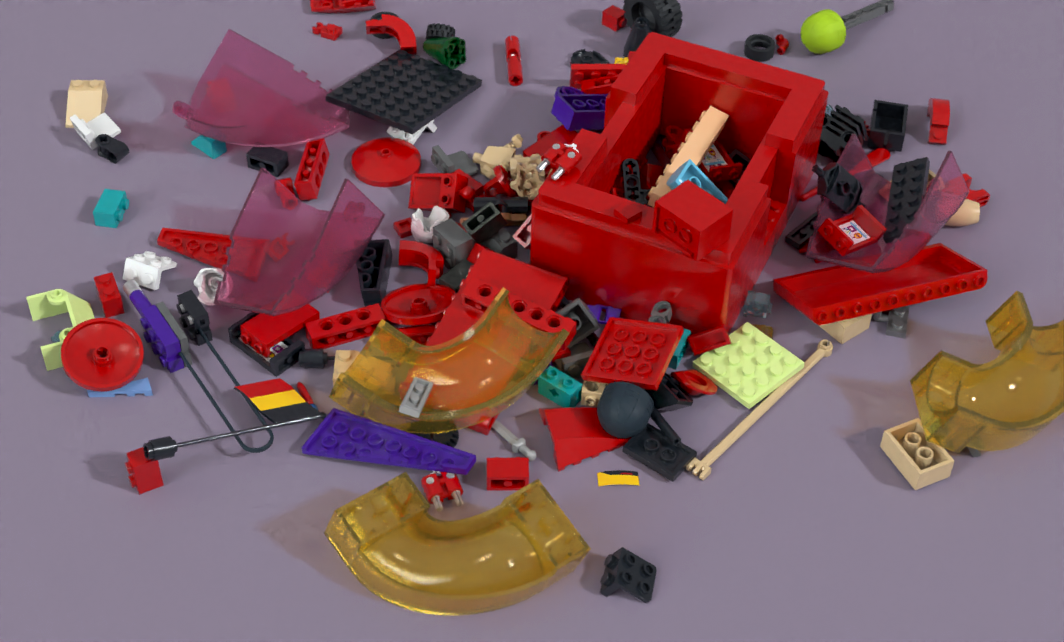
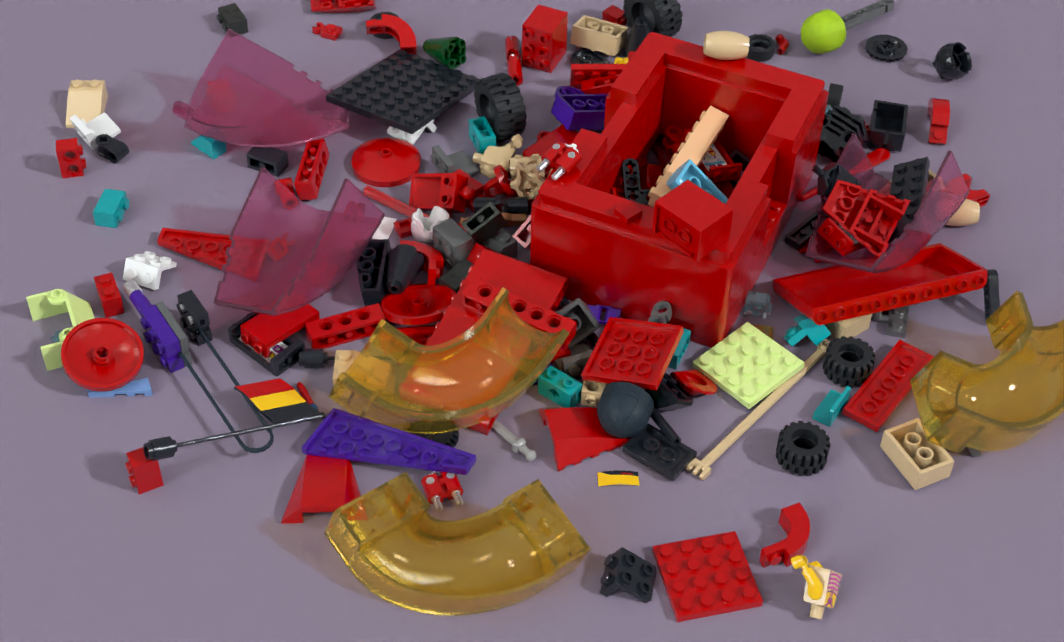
white helmet [194,268,232,305] -> none
light grey tile [399,377,434,418] -> none
black tyre [426,23,456,40] -> none
red brick [487,457,529,491] -> none
red tile [687,324,731,356] -> none
none -> red brick [56,138,87,179]
none -> pearl dark grey brick [217,3,248,37]
none -> red wedge [281,455,368,524]
none -> red axle [363,185,429,218]
none -> white sticker [372,216,397,240]
none -> black cone [386,244,425,294]
none -> teal brick [468,116,496,154]
none -> black tyre [474,73,527,142]
none -> red container [522,4,568,73]
none -> tan brick [570,15,628,56]
none -> red plate [652,531,763,622]
none -> tan piece [703,31,749,60]
none -> red arch [759,502,810,568]
none -> black tyre [776,421,830,476]
none -> teal brick [783,315,832,347]
none -> torso [791,555,842,620]
none -> teal panel [812,386,851,427]
none -> red wedge [822,180,910,260]
none -> black tyre [823,336,876,388]
none -> black tyre [825,83,844,115]
none -> red plate [842,340,934,432]
none -> black gear [865,34,907,62]
none -> black piece [932,42,972,80]
none -> black beam [983,269,1000,325]

